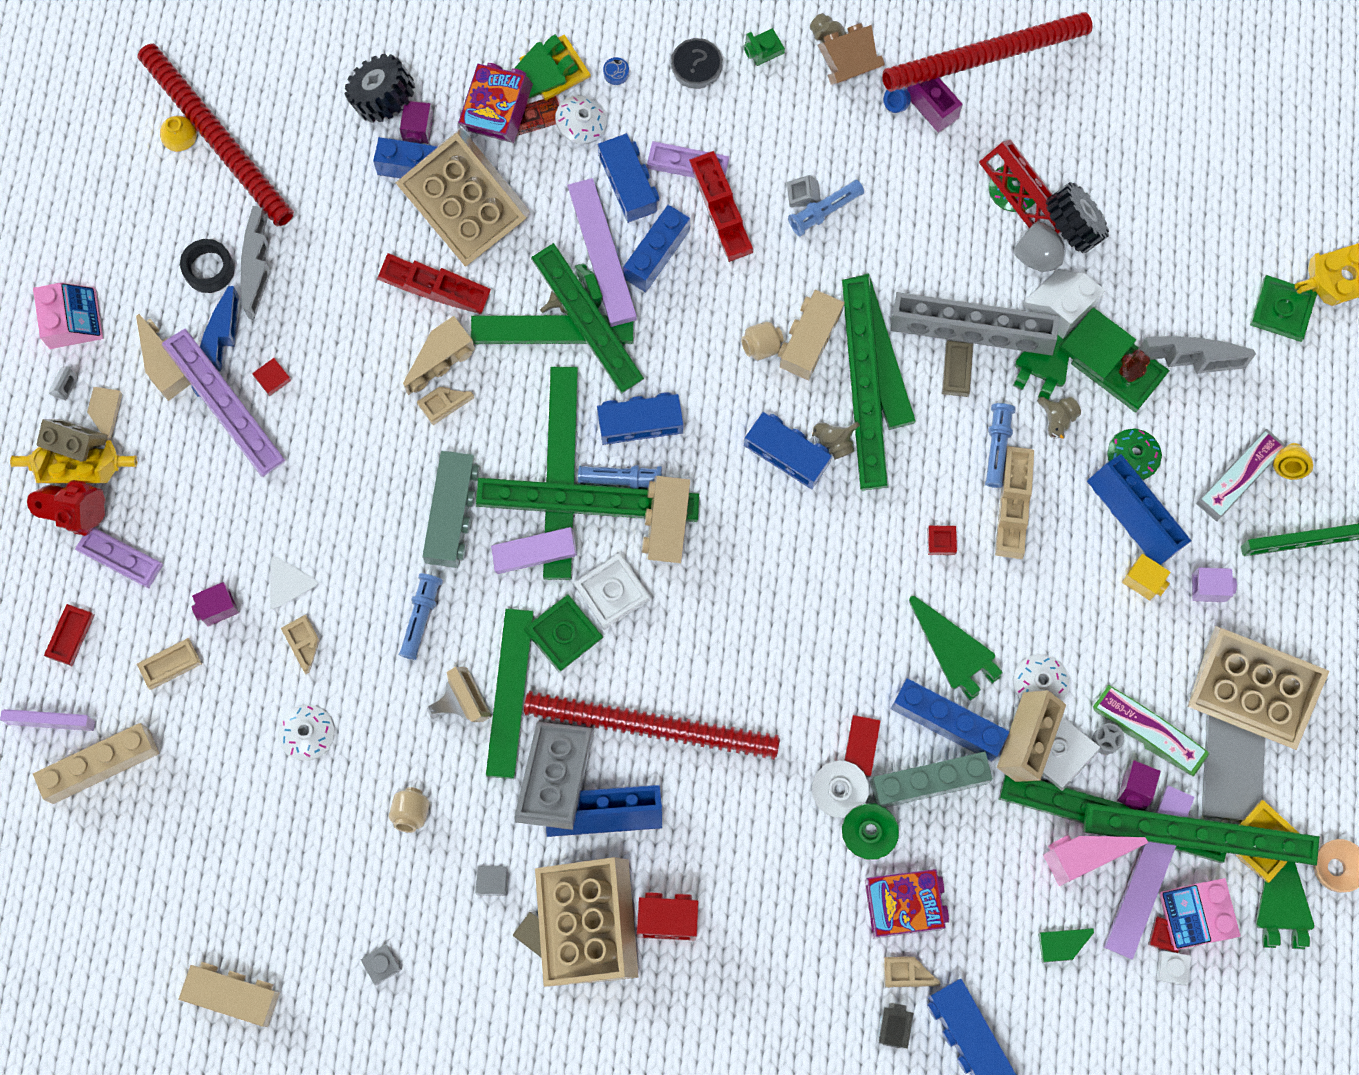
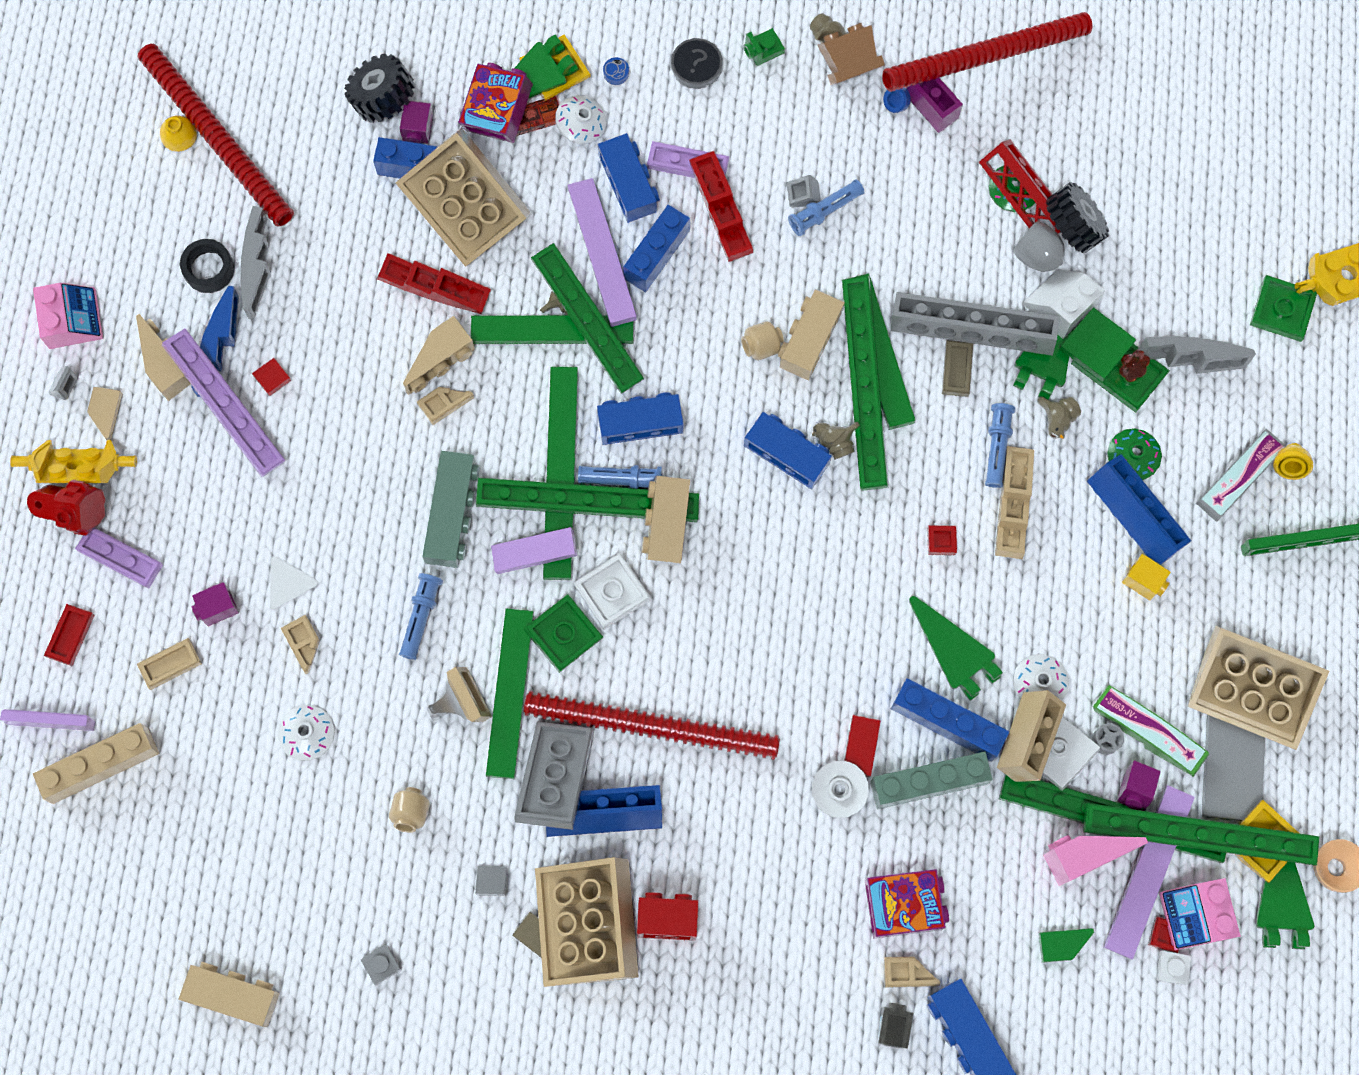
dark tan bracket [36,419,108,461] -> none
green tile [575,263,603,309] -> none
green dish [842,803,899,860] -> none
lavender brick [1192,567,1237,602] -> none

